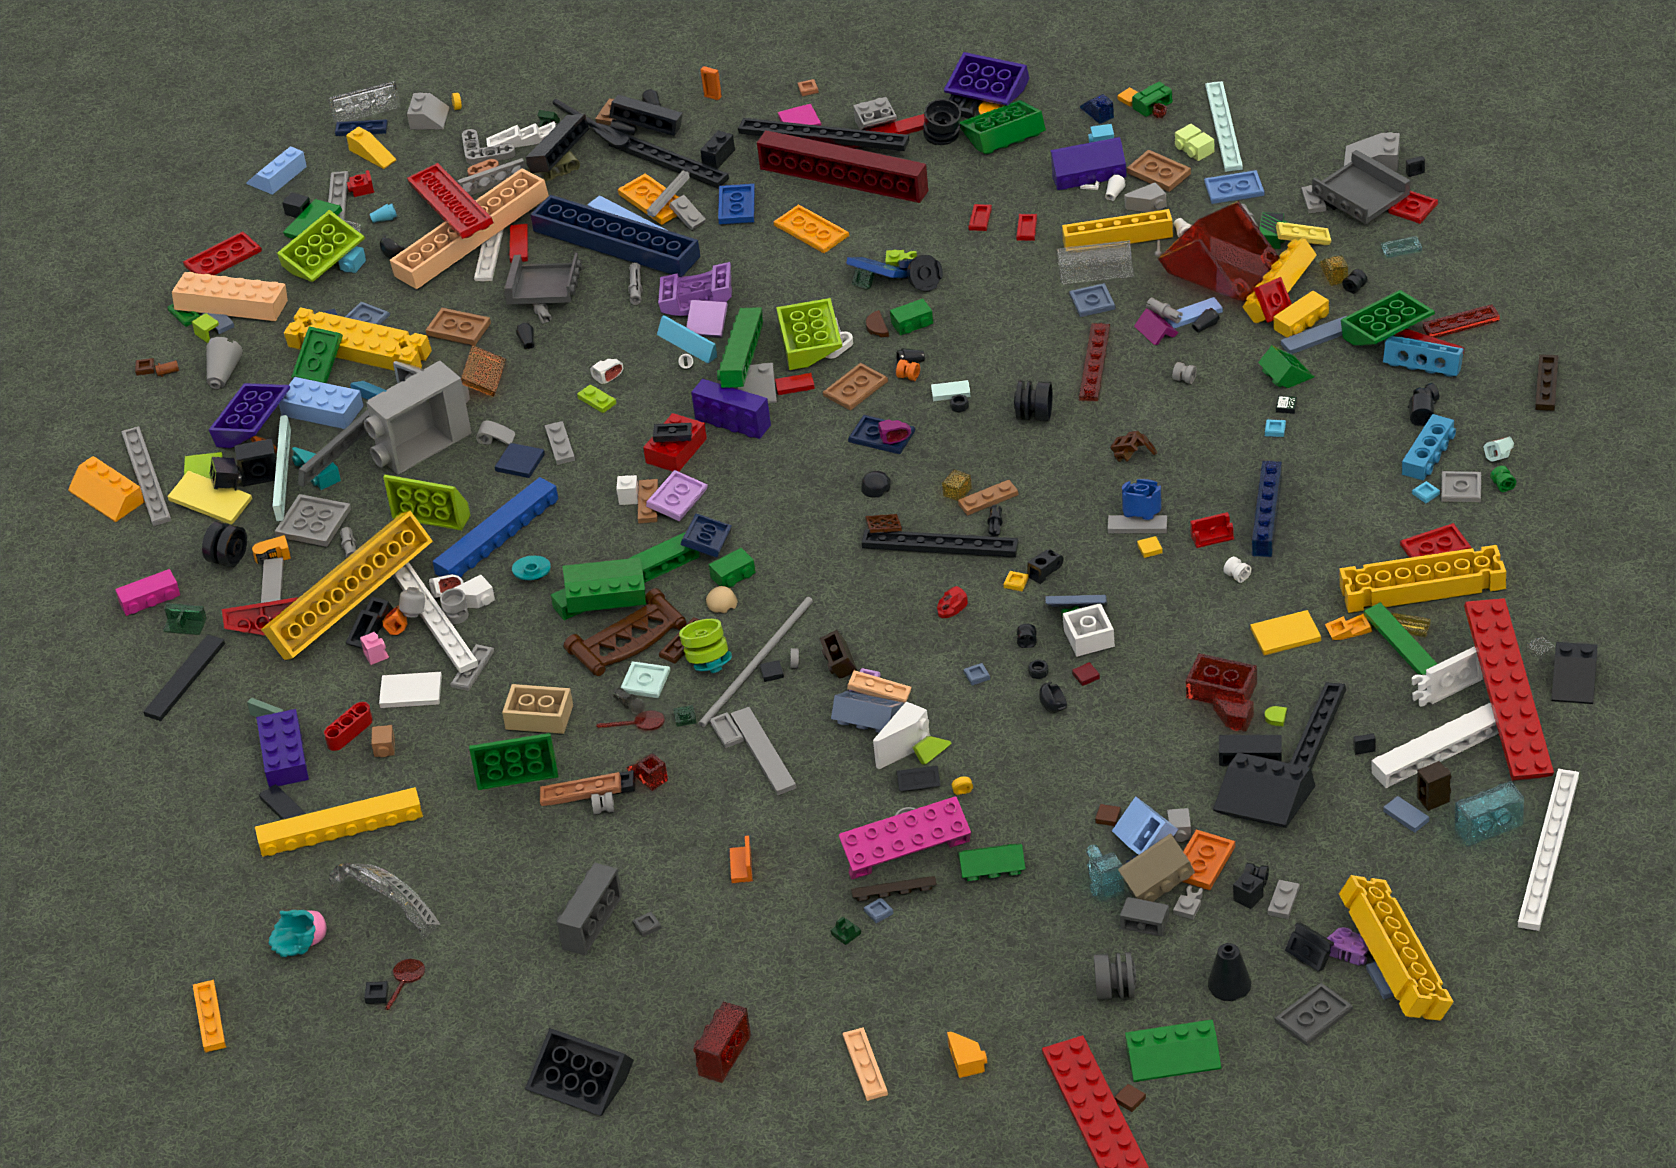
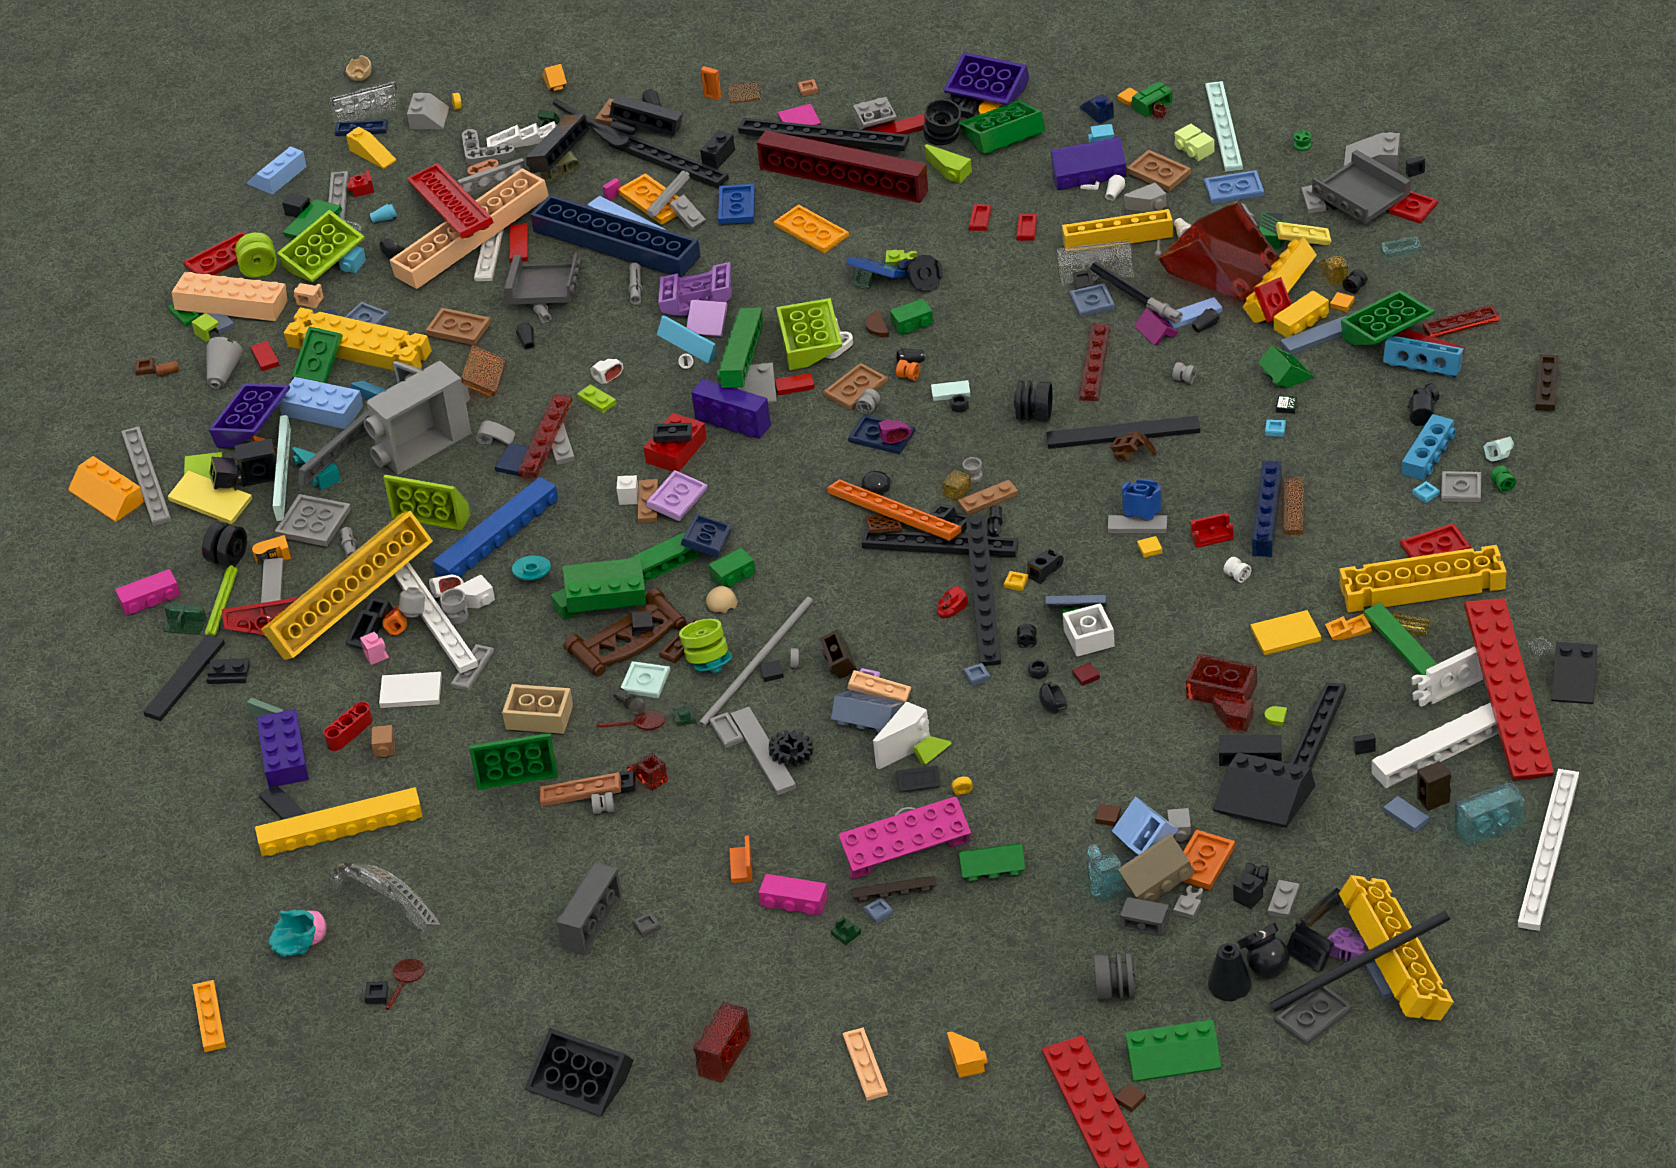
none -> lime axle [205,565,238,636]
none -> black plate [206,659,250,684]
none -> lime wheel [235,232,277,278]
none -> red tile [250,341,279,371]
none -> light nougat brick [294,283,324,308]
none -> tan hair [346,55,372,81]
none -> clear red plate [518,394,573,478]
none -> light orange slope [542,64,567,92]
none -> dark pink tile [603,178,621,201]
none -> black tile [632,611,653,632]
none -> clear orange piece [728,82,761,103]
none -> dark pink brick [759,874,828,915]
none -> black gear [769,730,813,767]
none -> orange tile [827,479,961,541]
none -> light grey wheel [856,389,880,414]
none -> lime slope [925,144,972,184]
none -> black slope [930,503,971,533]
none -> light grey wheel [963,457,983,483]
none -> black plate [966,514,1001,666]
none -> black tile [1046,416,1200,449]
none -> black tile [1072,269,1094,290]
none -> black axle [1090,262,1151,305]
none -> black tile [1237,923,1290,978]
none -> black piece [1270,910,1451,1012]
none -> clear orange tile [1283,477,1304,535]
none -> green wheel [1294,130,1312,151]
none -> black axle [1299,888,1341,929]
none -> light orange tile [1330,292,1354,312]

